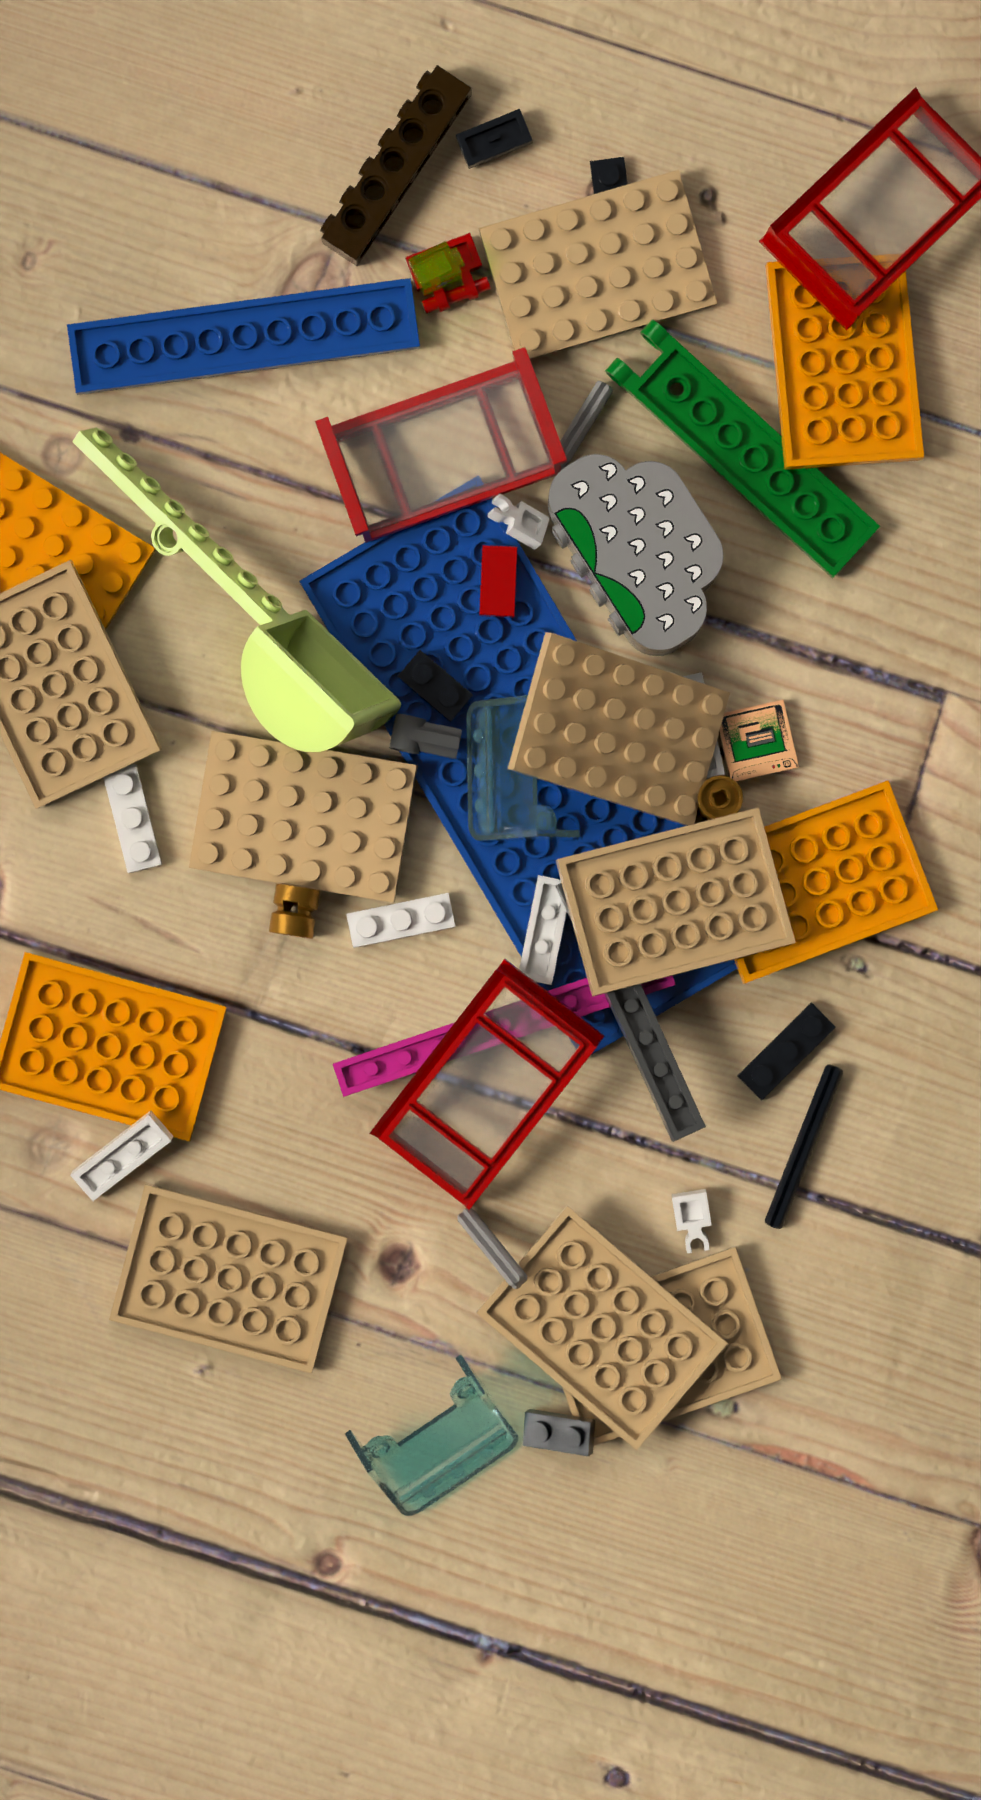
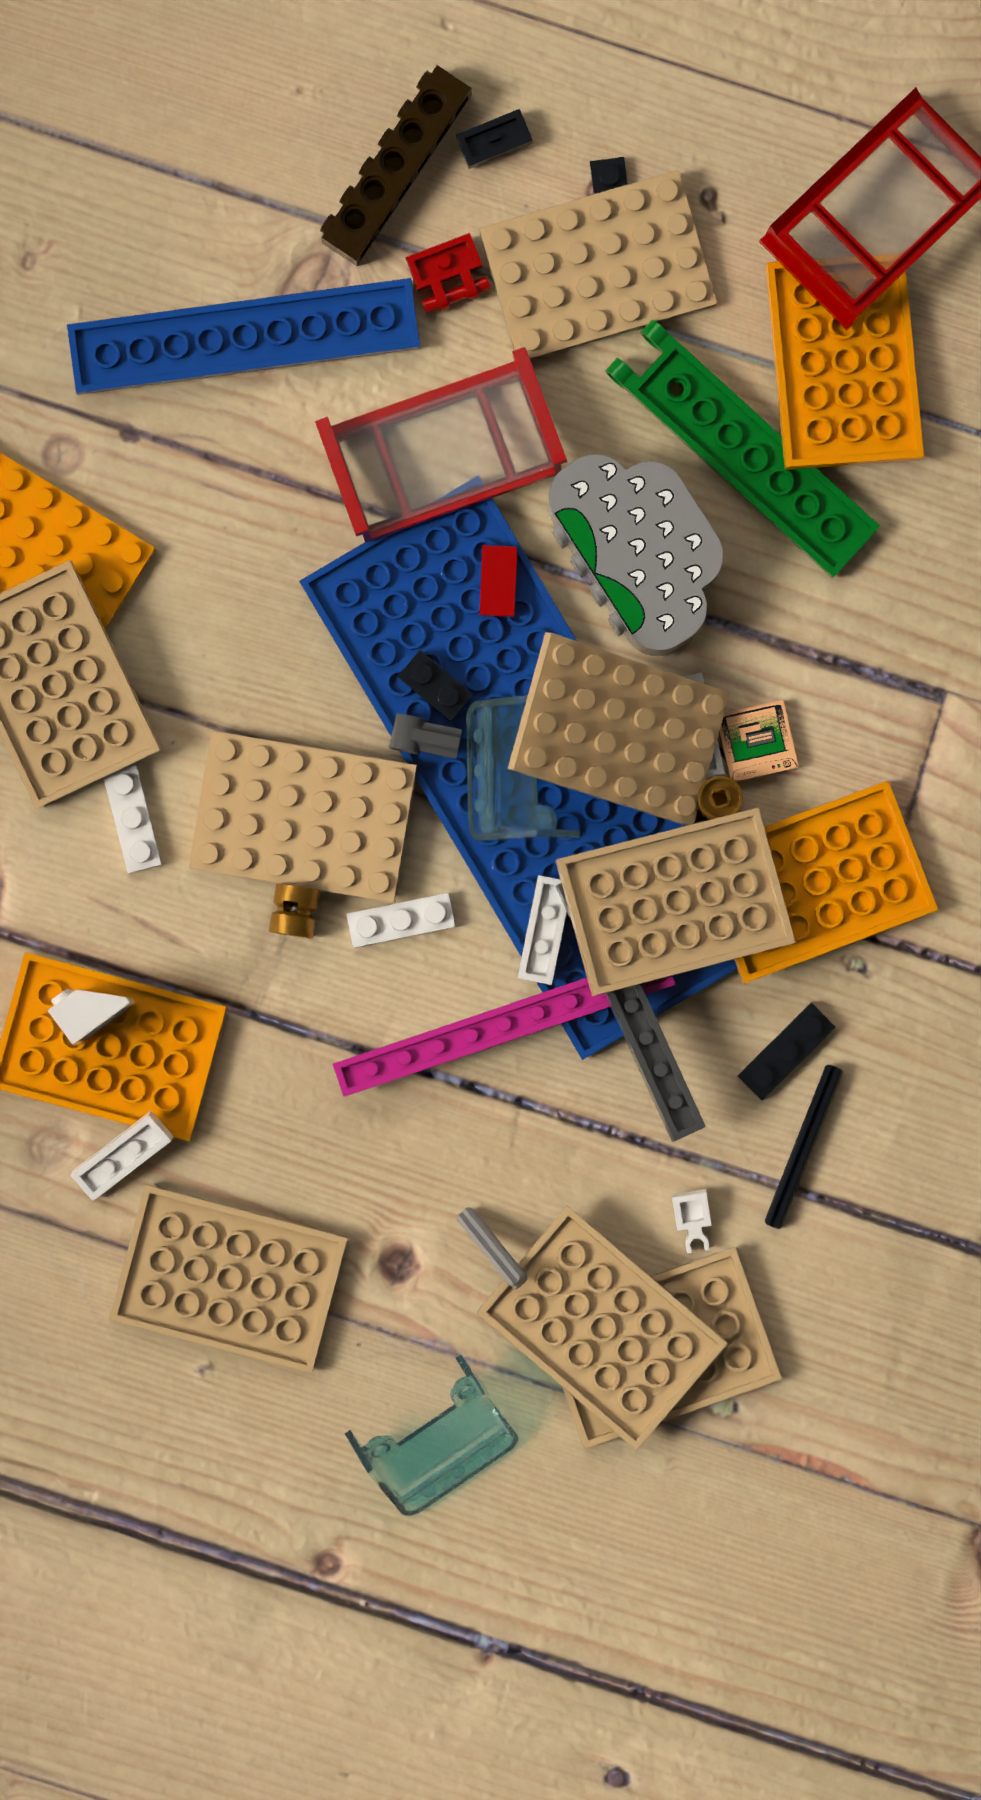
yellowish green plate [72,427,401,752] -> none
piece [369,959,604,1210] -> none
clear neon green brick [408,241,465,296] -> none
white plate [487,493,550,550] -> none
plate [523,1409,595,1456] -> none
light grey axle [547,381,613,469] -> none
none -> white slope [48,988,136,1045]

